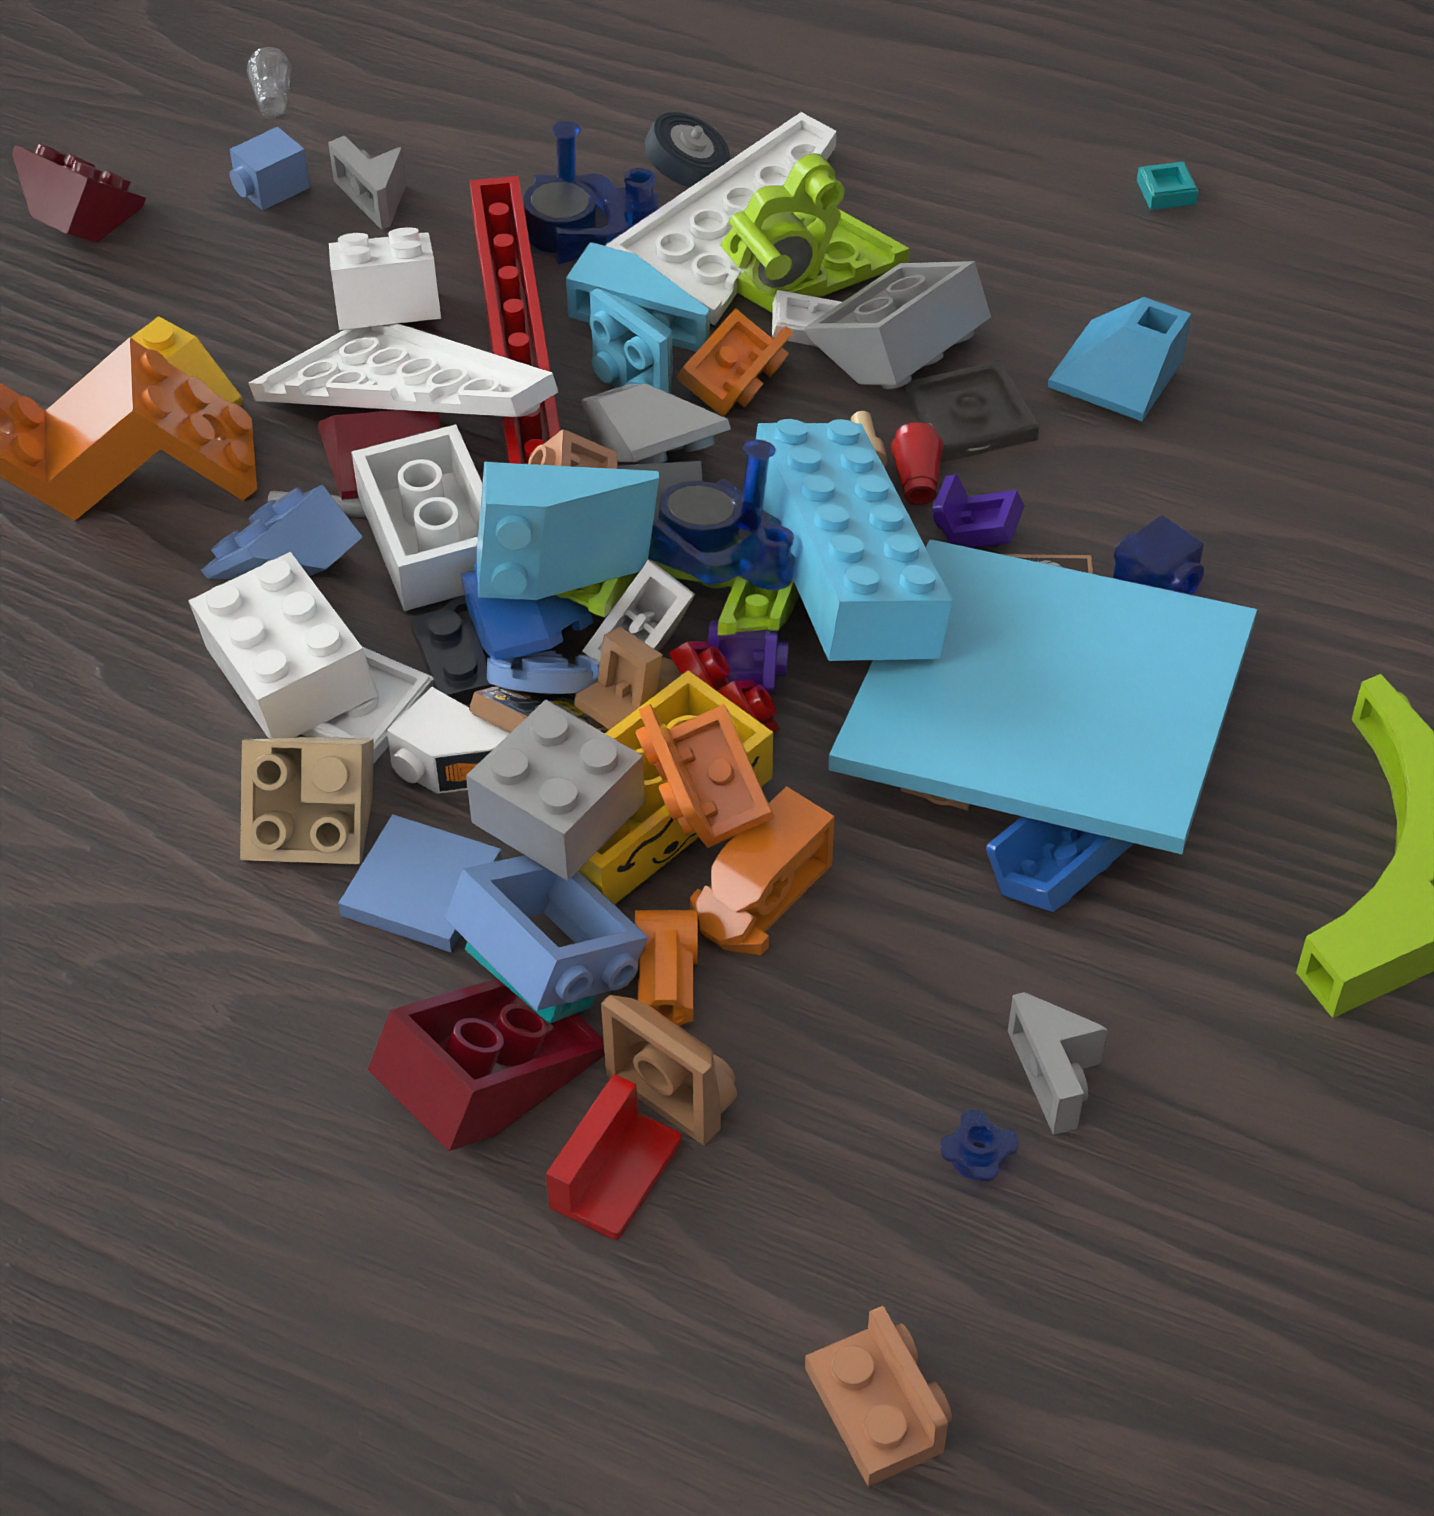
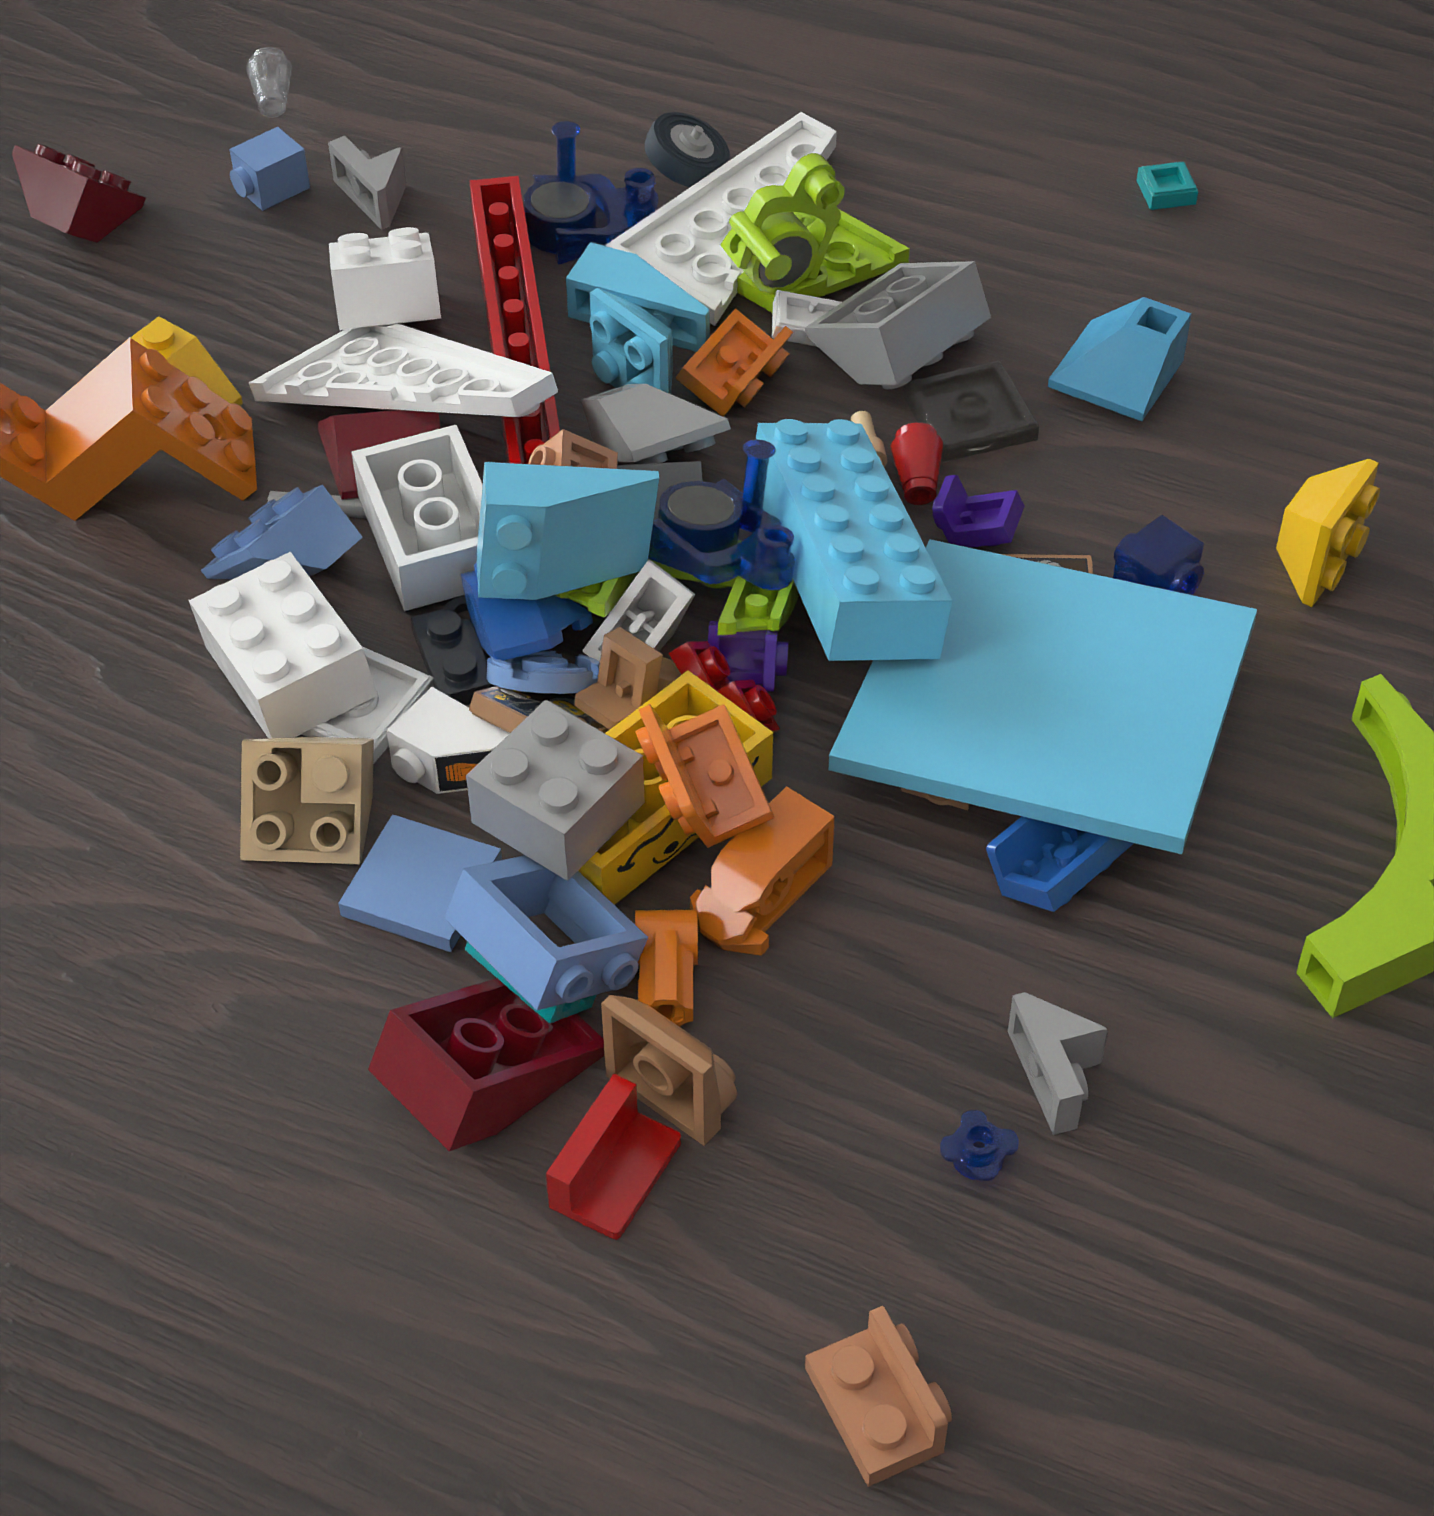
none -> yellow slope [1276,459,1380,607]

